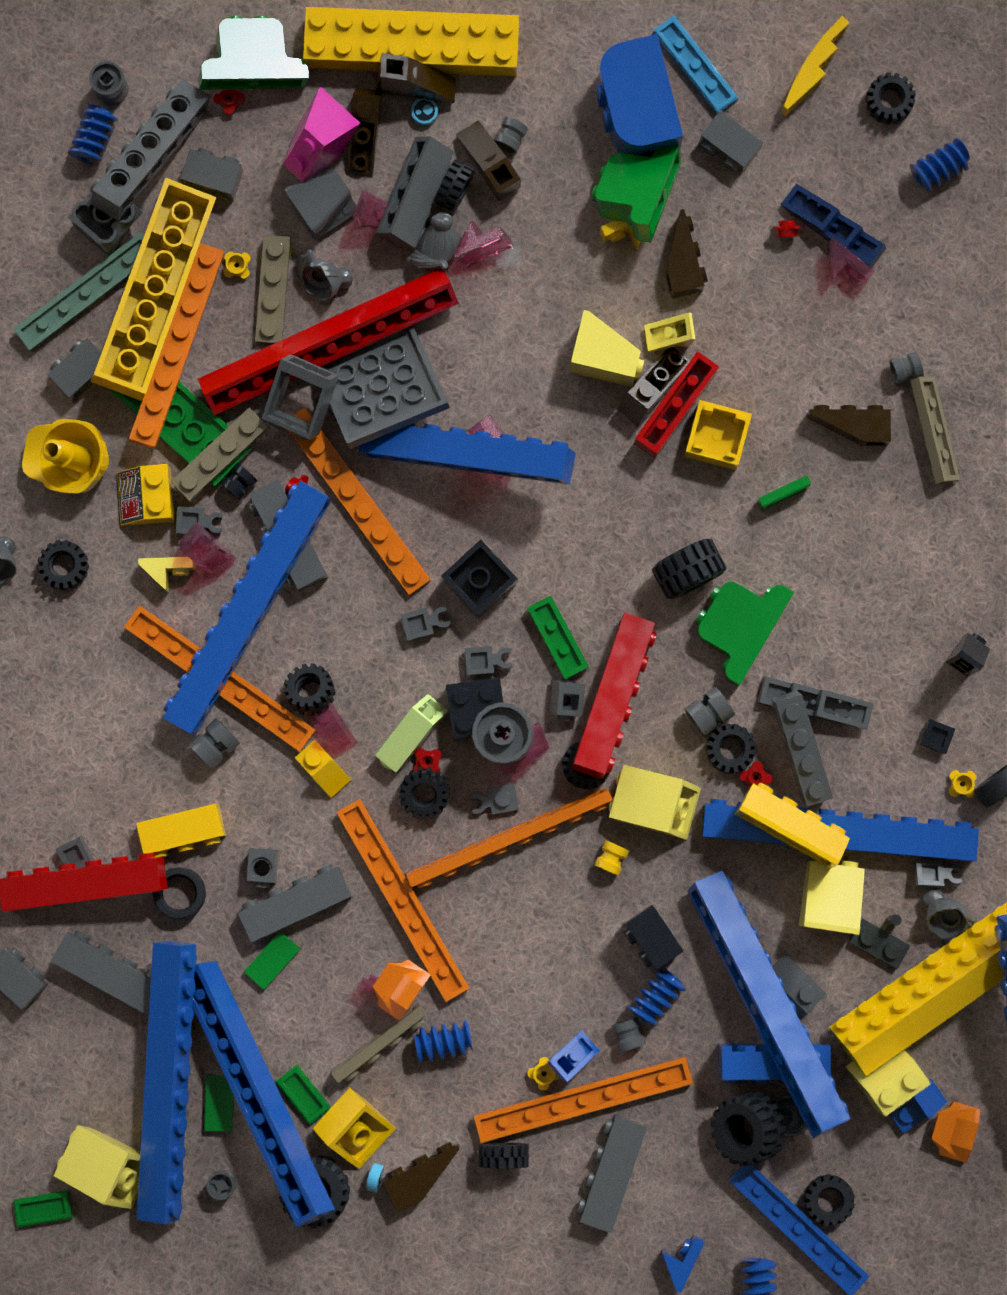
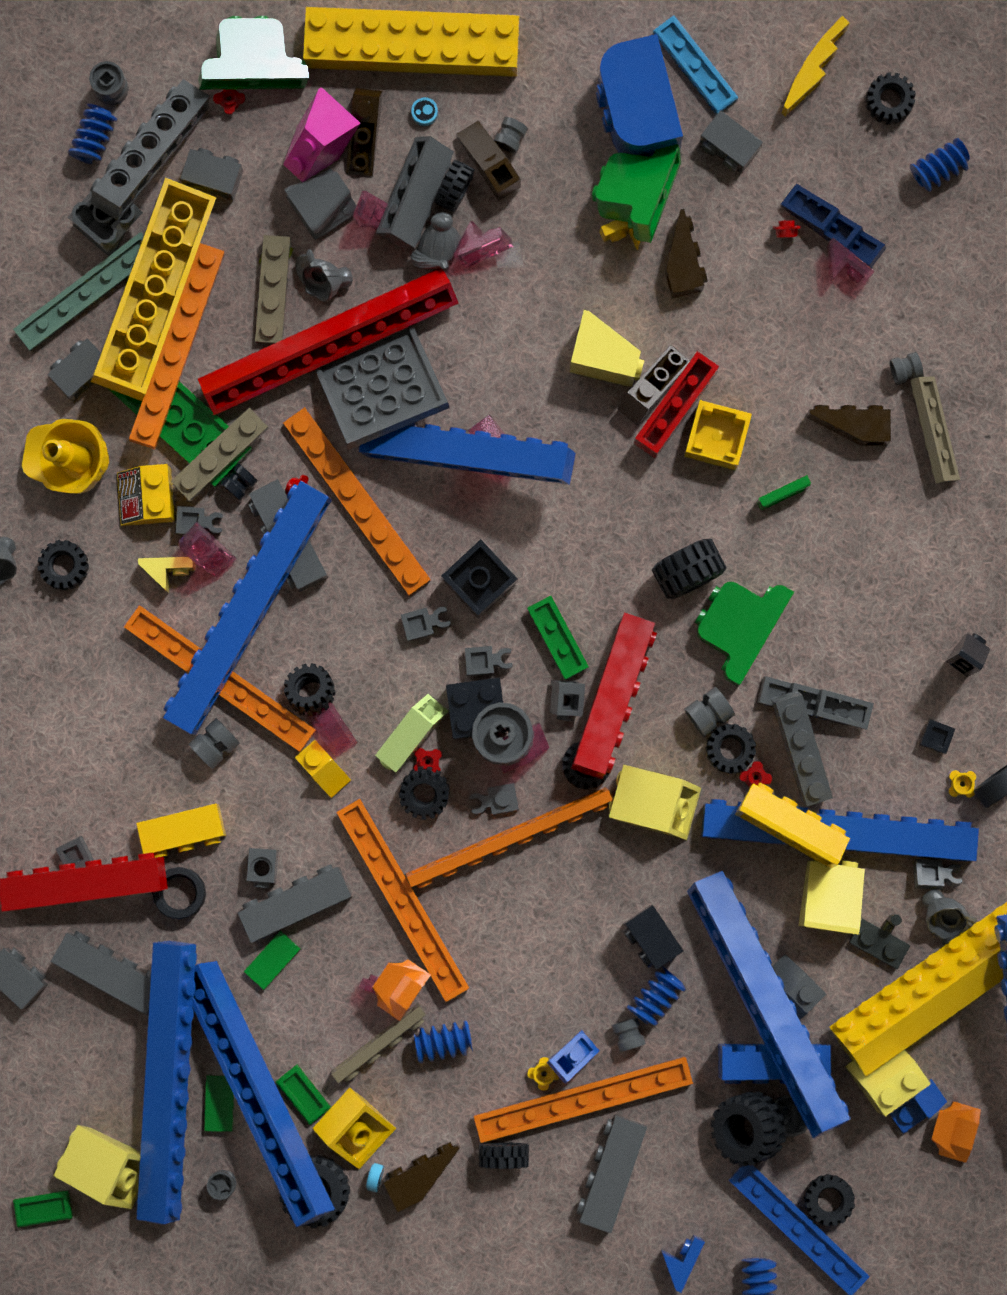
yellow plate [223,252,251,279] -> none
dark grey window [262,354,339,440] -> none
dark brown slope [375,53,456,103] -> none
yellow wheel [594,840,629,876] -> none
light yellow slope [644,312,695,352] -> none

